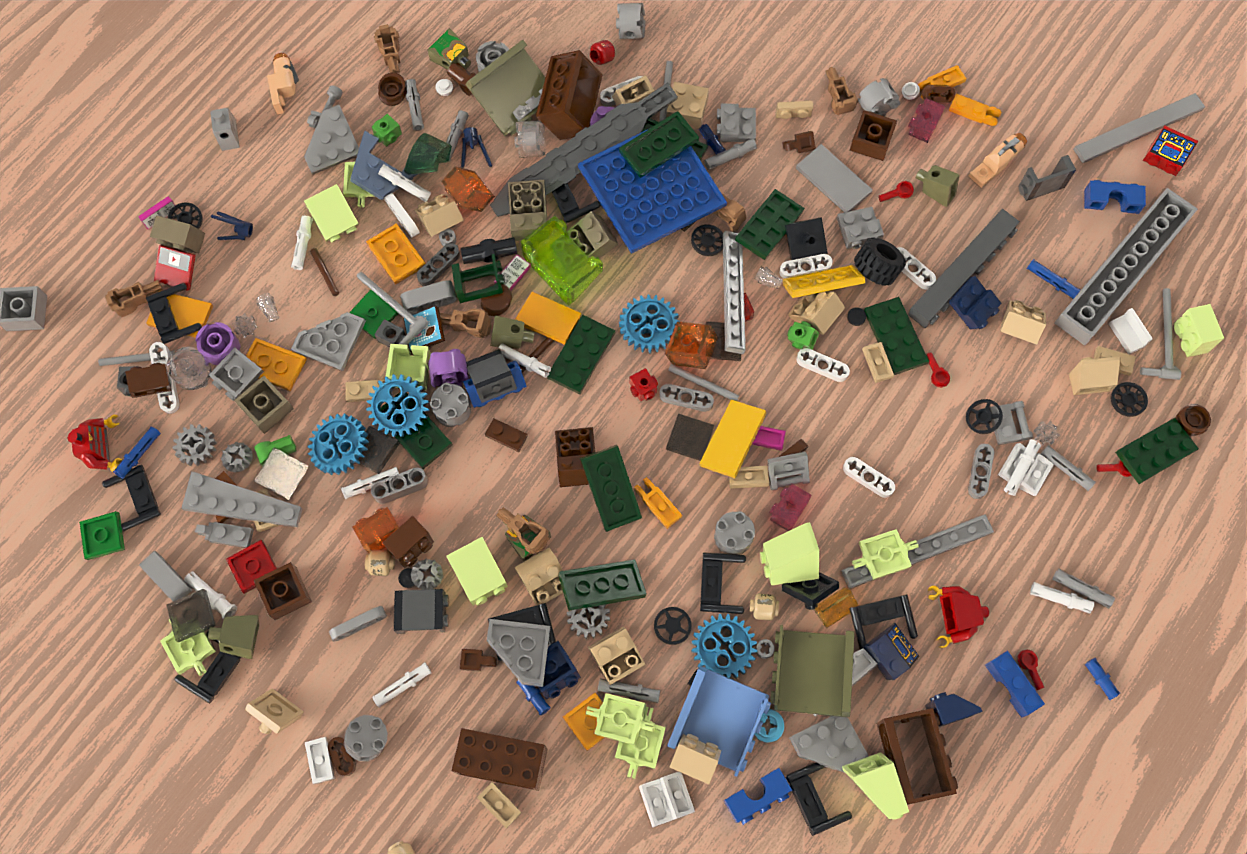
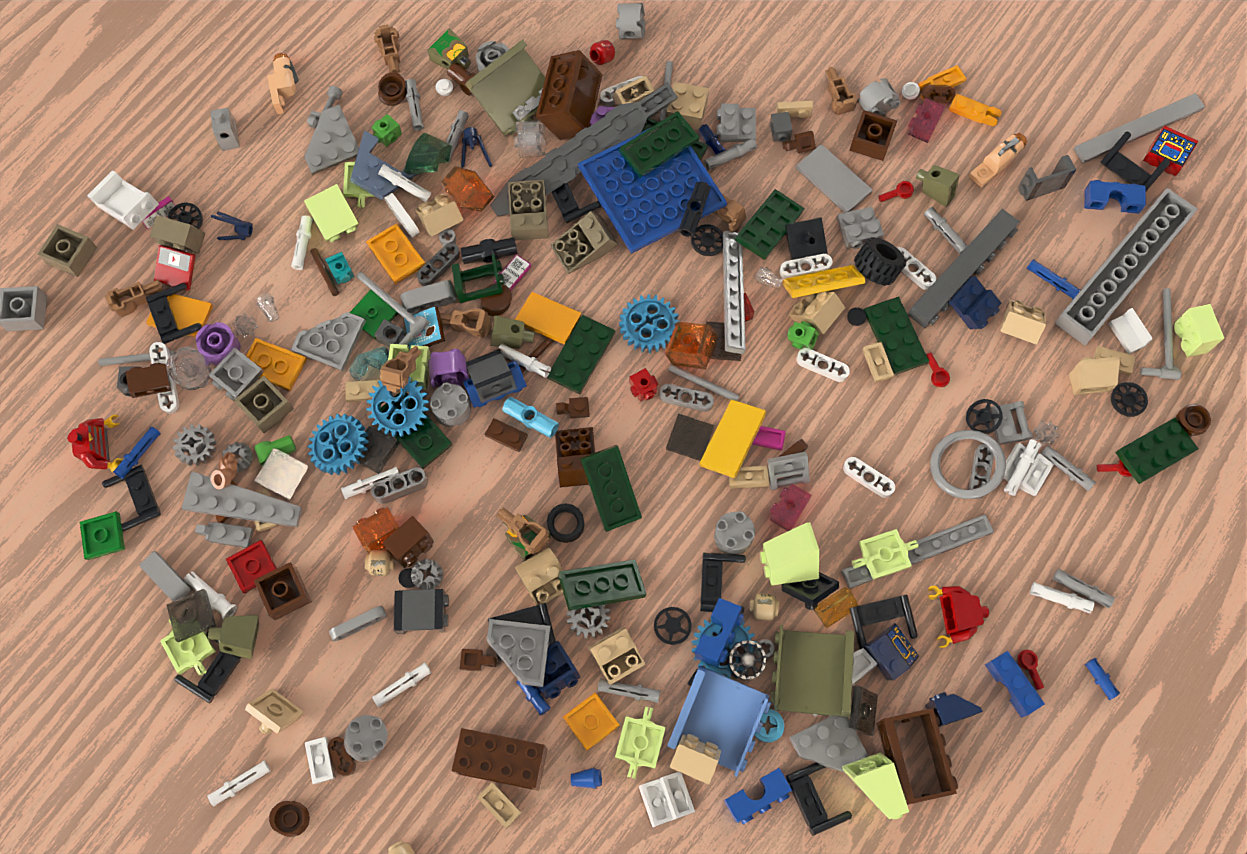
yellowish green slope [447,537,508,606] -> none
clear neon green windscreen [520,215,603,305] -> none
yellowish green plate [586,693,655,745] -> none
light orange hinge [634,477,682,529] -> none
none -> dark tan brick [38,224,97,277]
none -> white panel [87,170,159,230]
none -> white pin [207,760,271,807]
none -> nougat arm [211,453,238,489]
none -> reddish brown piece [269,801,310,837]
none -> teal brick [325,252,355,285]
none -> clear light blue slope [349,346,389,380]
none -> medium nougat piece [380,346,422,393]
none -> medium azure piece [502,397,559,438]
none -> black tyre [547,503,585,543]
none -> reddish brown plate [556,397,590,419]
none -> blue cone [571,767,602,789]
none -> black piece [678,181,711,238]
none -> blue arch [694,598,744,668]
none -> black wheel [728,640,766,680]
none -> dark grey brick [770,112,792,142]
none -> clear smoke tile [849,686,878,736]
none -> light grey pin [924,207,968,254]
none -> light grey wedge [930,430,1006,499]
none -> black plate [1100,131,1170,192]

